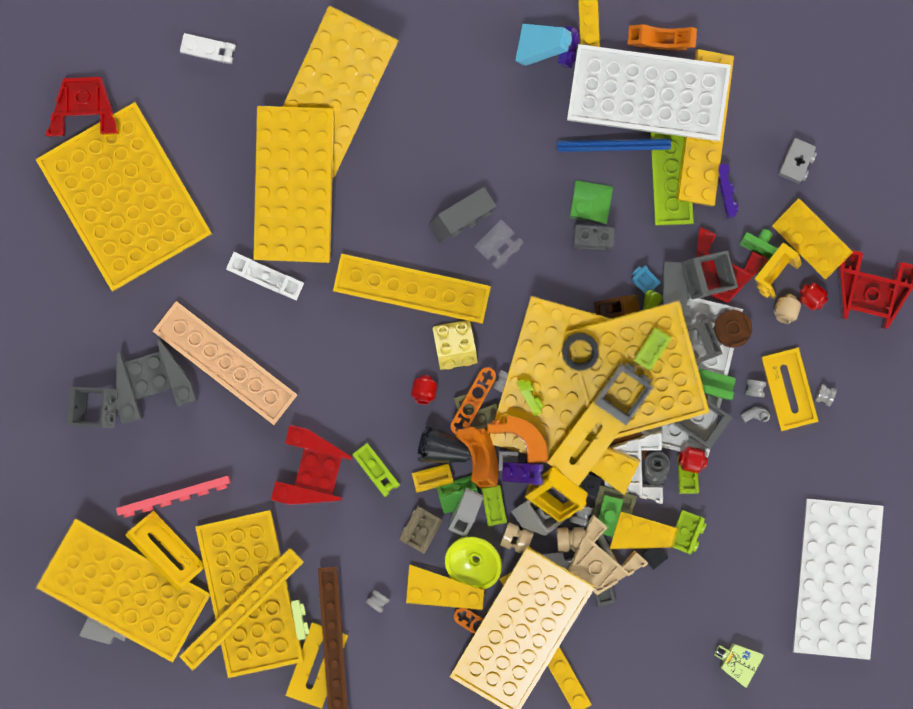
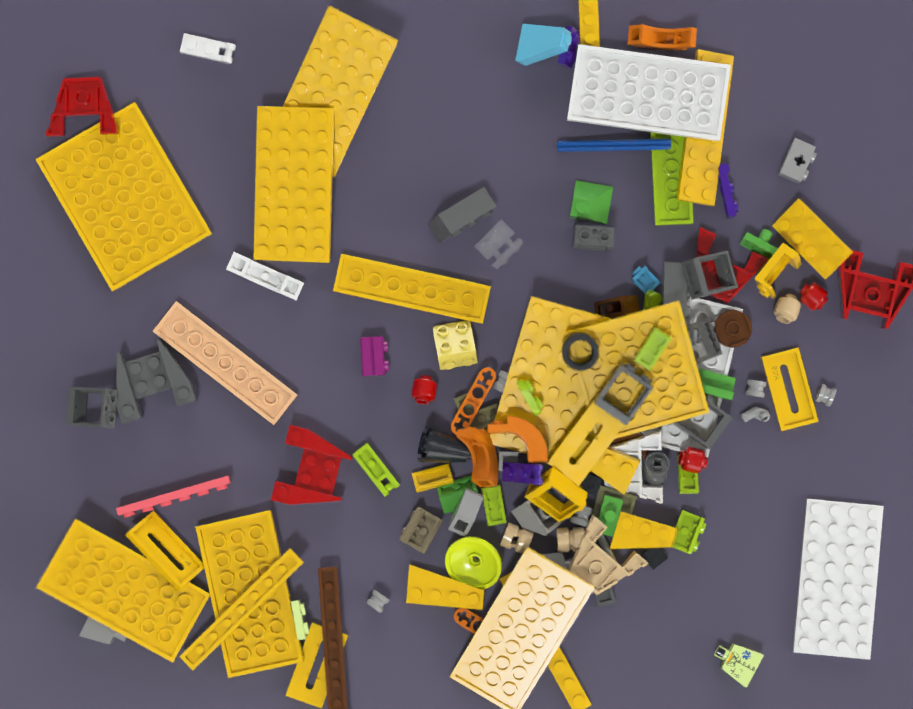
none -> magenta brick [360,336,389,377]

